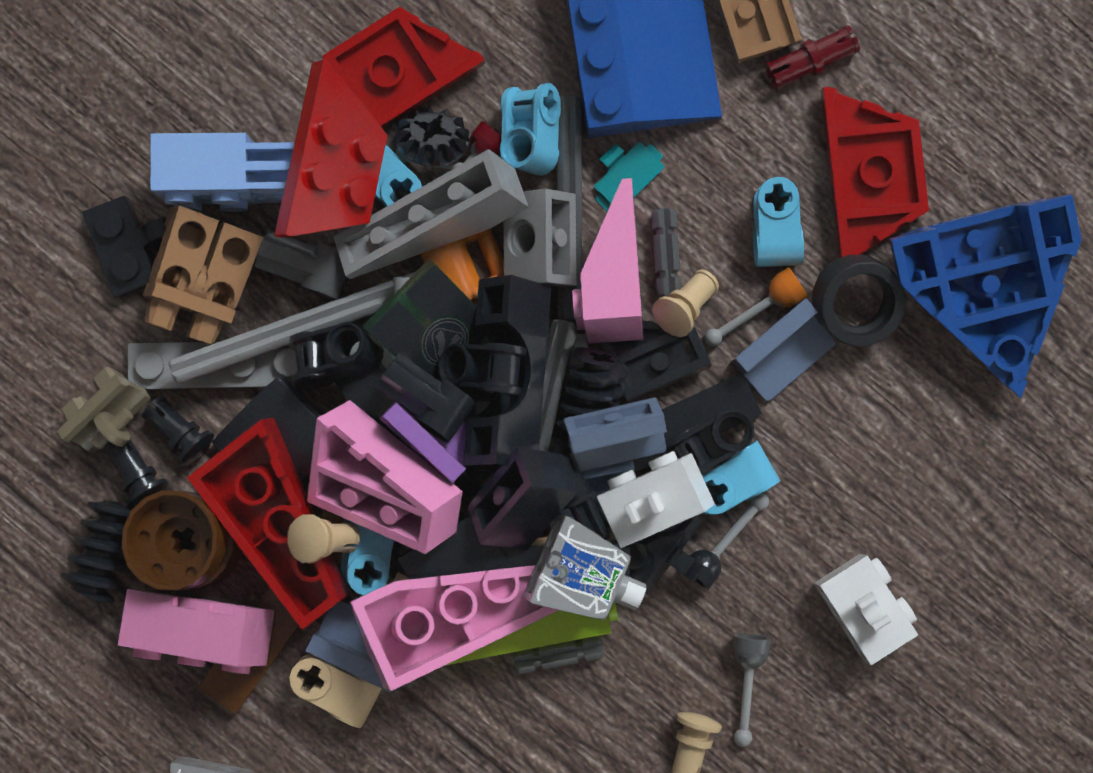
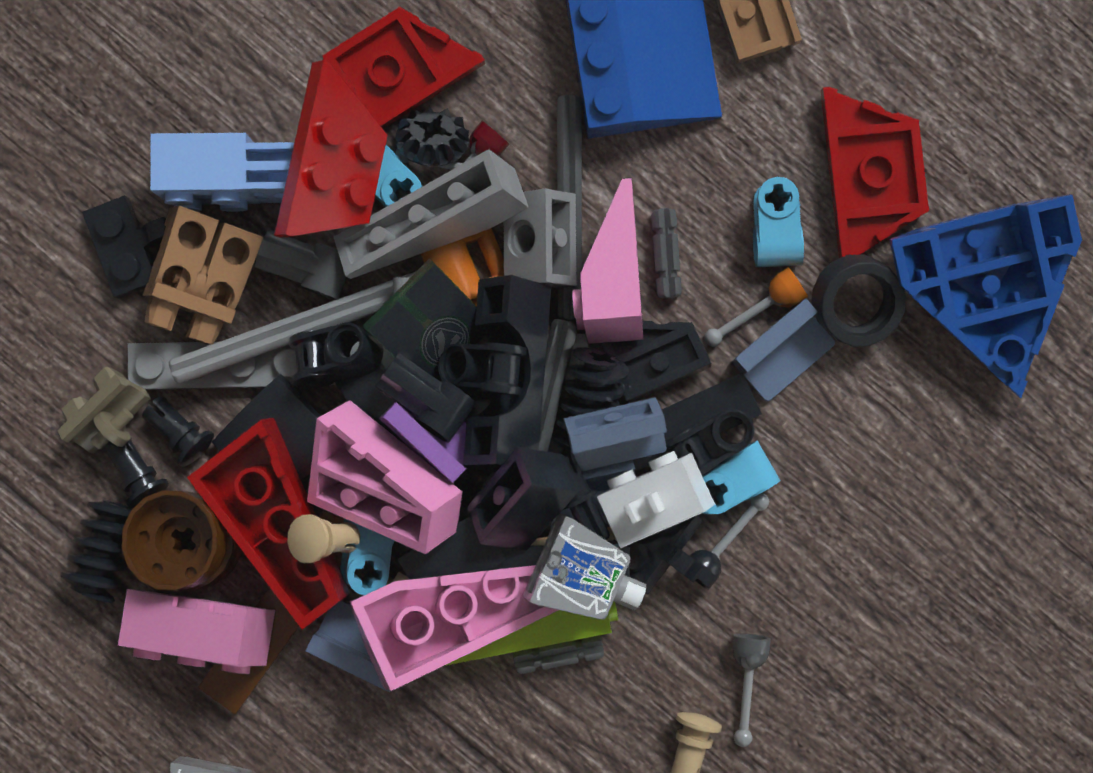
tan piece [289,653,382,728] -> none
medium azure piece [500,83,561,176] -> none
teal piece [593,141,665,211] -> none
tan pin [652,269,719,337] -> none
dark red pin [765,25,860,90] -> none
white brick [813,554,918,665] -> none

